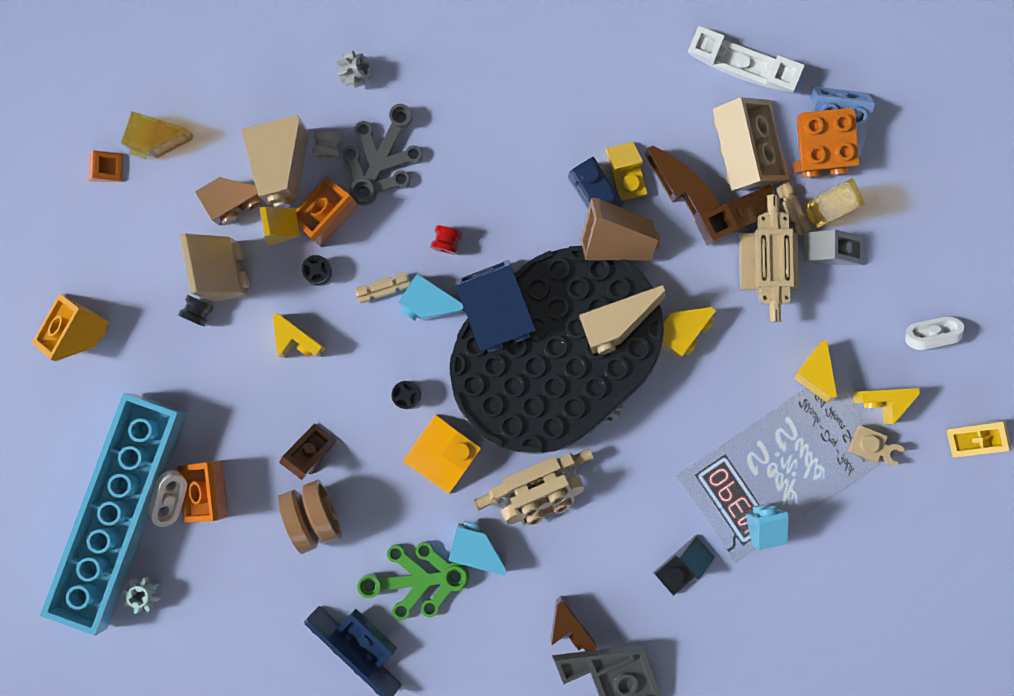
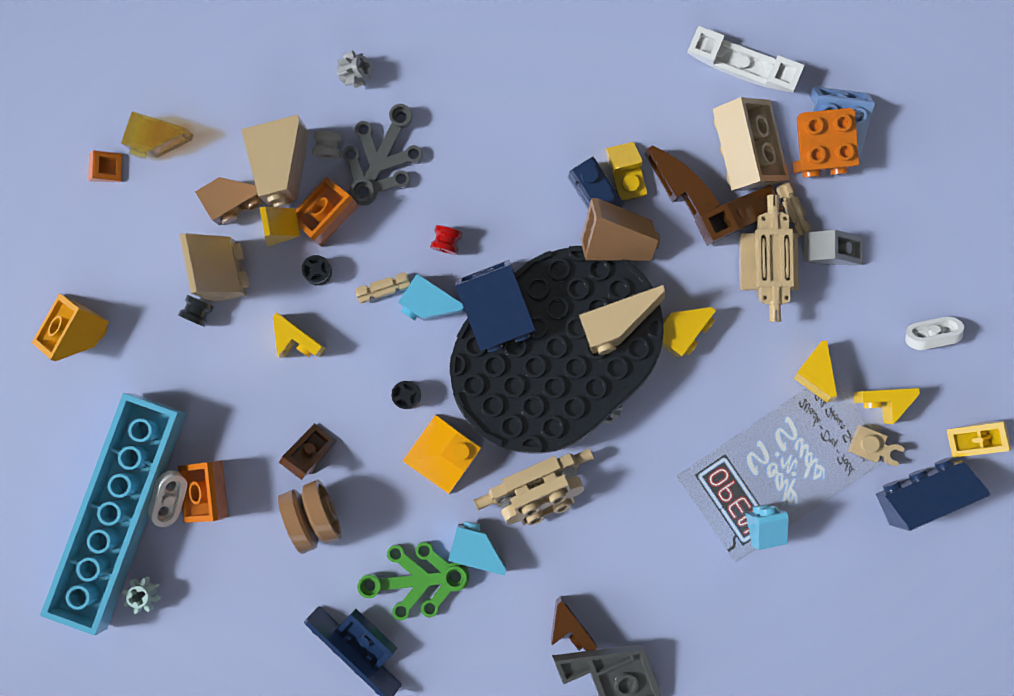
black slope [653,535,715,596] -> none
clear yellow slope [806,178,865,228] -> none
none -> dark blue slope [876,457,991,531]

